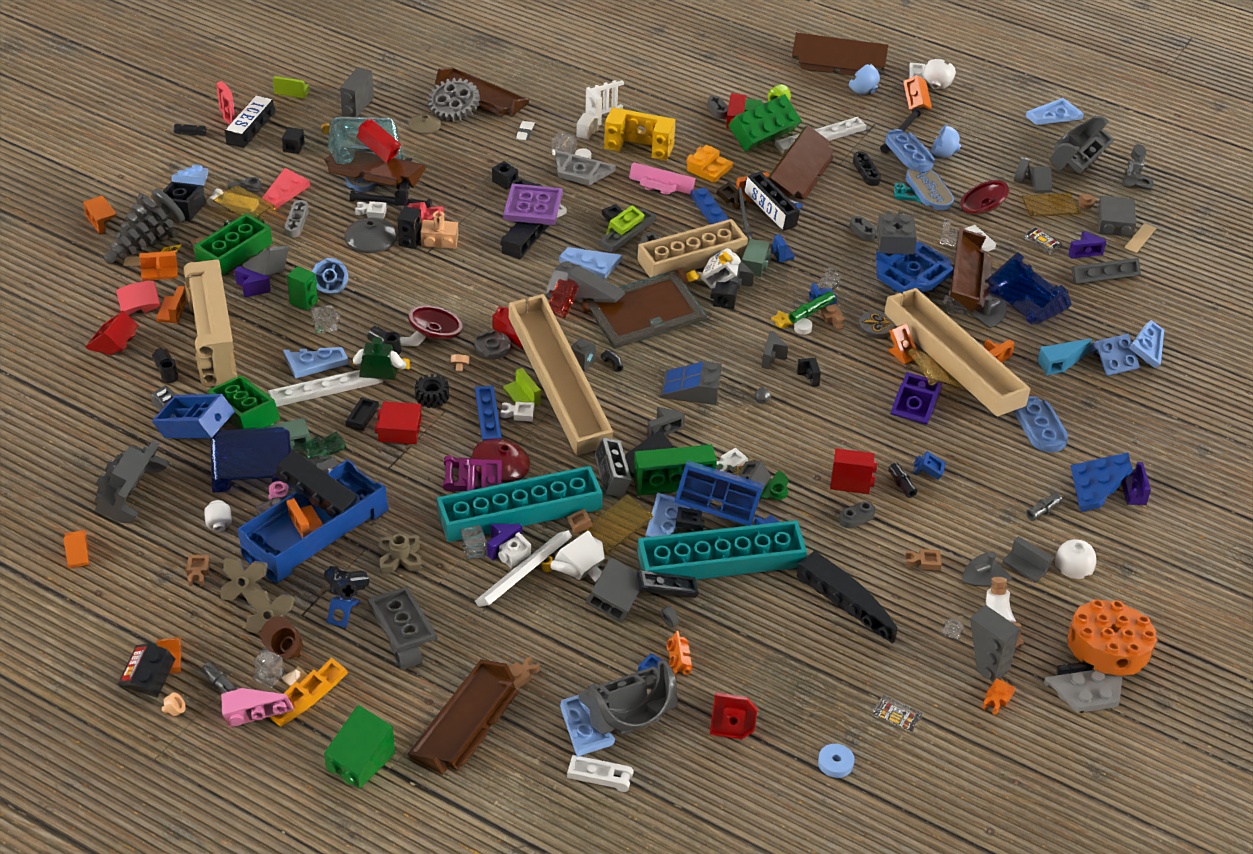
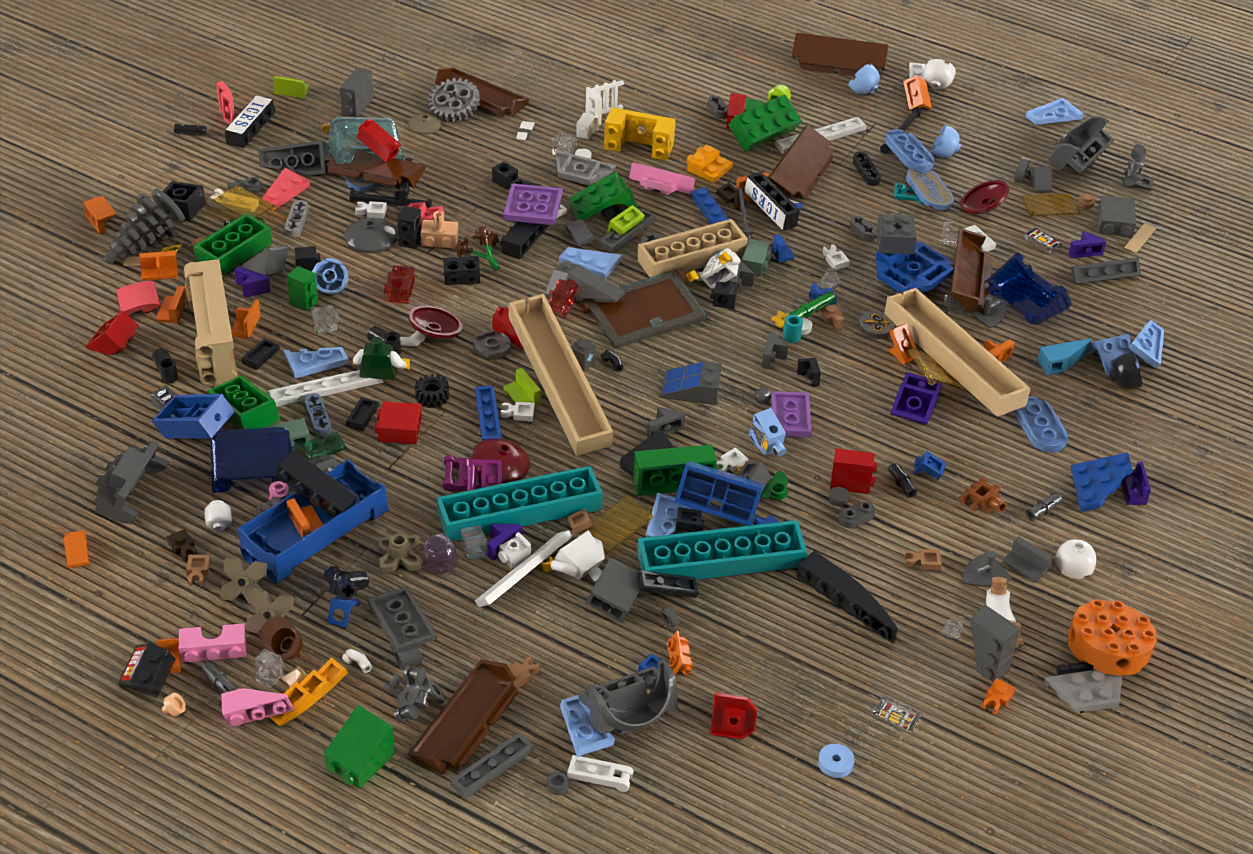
light blue wing [172,165,208,185] -> none
black brick [282,127,305,154] -> none
light nougat tile [450,354,470,372] -> none
dark grey brick [594,438,632,497] -> none
none -> dark brown plate [166,529,197,562]
none -> bright pink arch [179,623,246,662]
none -> orange panel [231,299,261,339]
none -> black tile [241,338,280,370]
none -> dark grey wedge [258,140,329,176]
none -> black brick [295,246,321,272]
none -> sand blue beam [304,393,331,437]
none -> white arm [342,649,373,673]
none -> clear red brick [384,265,415,304]
none -> dark grey piece [384,666,445,722]
none -> hair [422,533,458,575]
none -> black brick [443,256,480,285]
none -> dark grey plate [450,732,534,799]
none -> reddish brown plant [455,226,500,271]
none -> dark grey tile [547,772,569,795]
none -> dark grey slope [565,219,594,246]
none -> green bracket [569,172,638,220]
none -> light blue torso [749,408,787,457]
none -> medium lavender plate [771,391,812,437]
none -> teal brick [783,315,803,343]
none -> white plate [822,244,850,270]
none -> dark grey tile [829,487,849,506]
none -> dark orange piece [958,478,1007,514]
none -> black cylinder [1110,352,1143,390]

